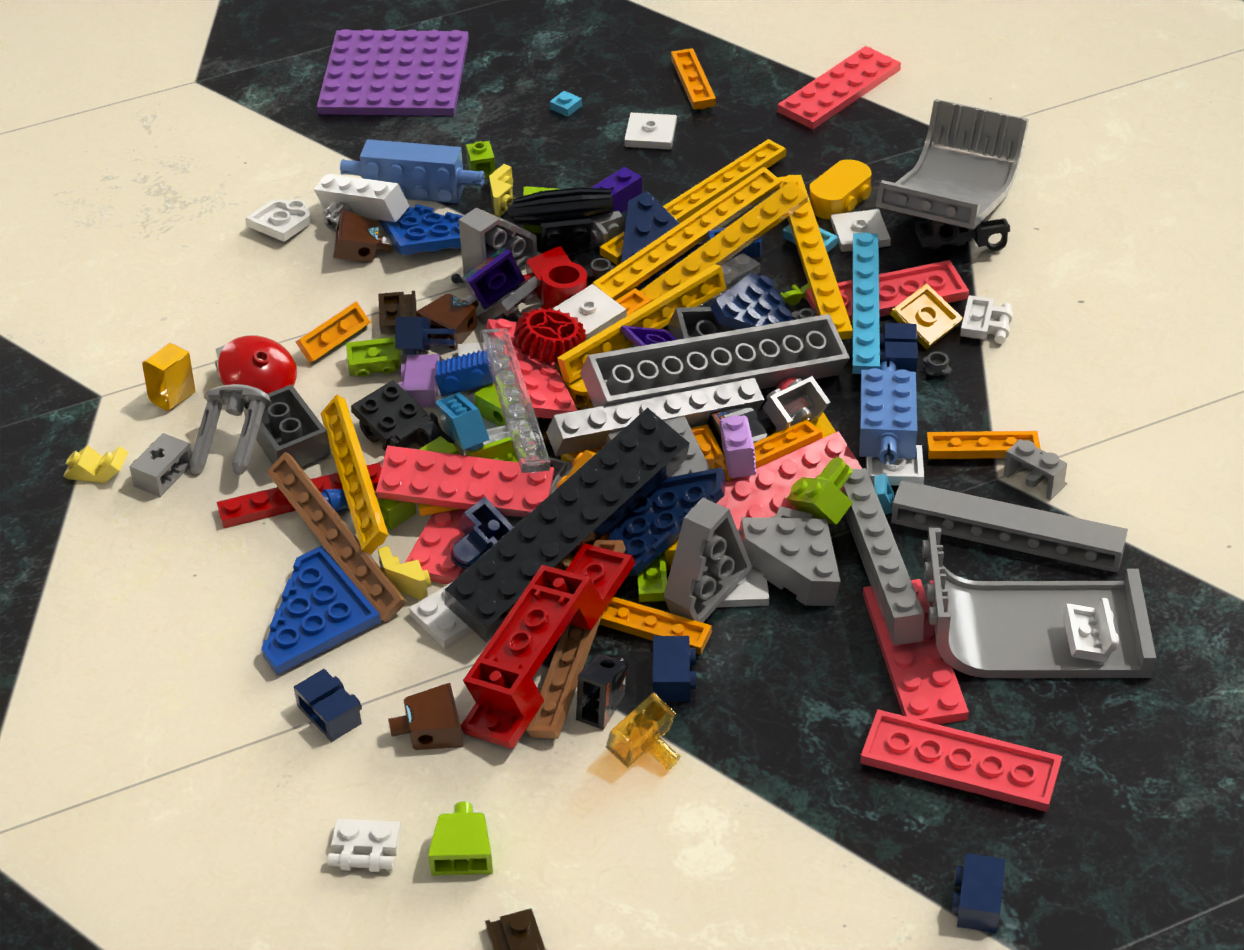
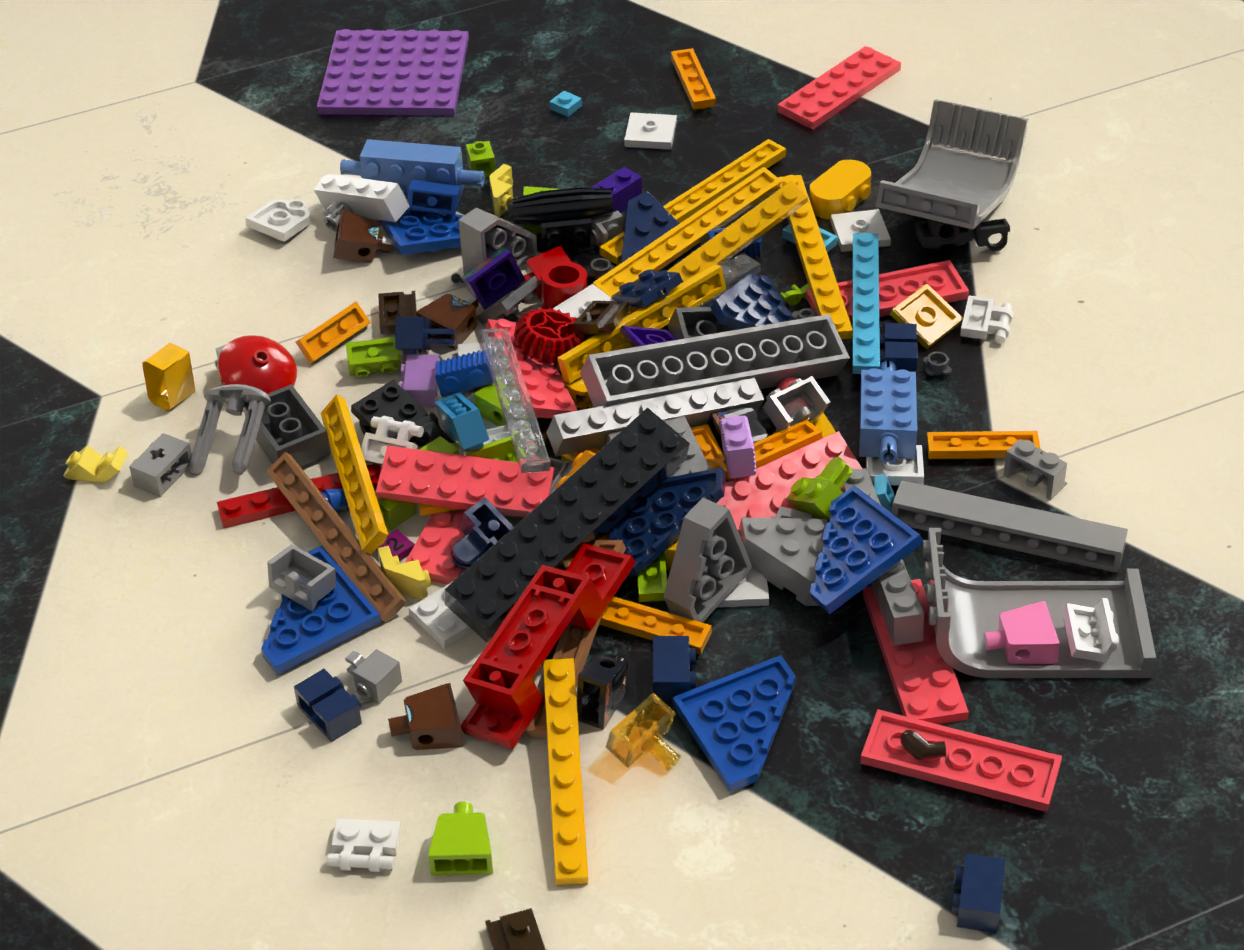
none -> light grey window [267,544,336,611]
none -> light grey brick [345,649,402,704]
none -> white plate [361,416,424,466]
none -> magenta tile [376,530,415,561]
none -> blue brick [407,180,460,216]
none -> yellow plate [543,658,588,885]
none -> dark brown plate [573,301,630,336]
none -> dark blue plate [611,269,683,307]
none -> blue plate [672,655,795,792]
none -> blue plate [809,485,924,614]
none -> dark brown arm [900,730,946,760]
none -> bright pink torso [984,601,1059,665]

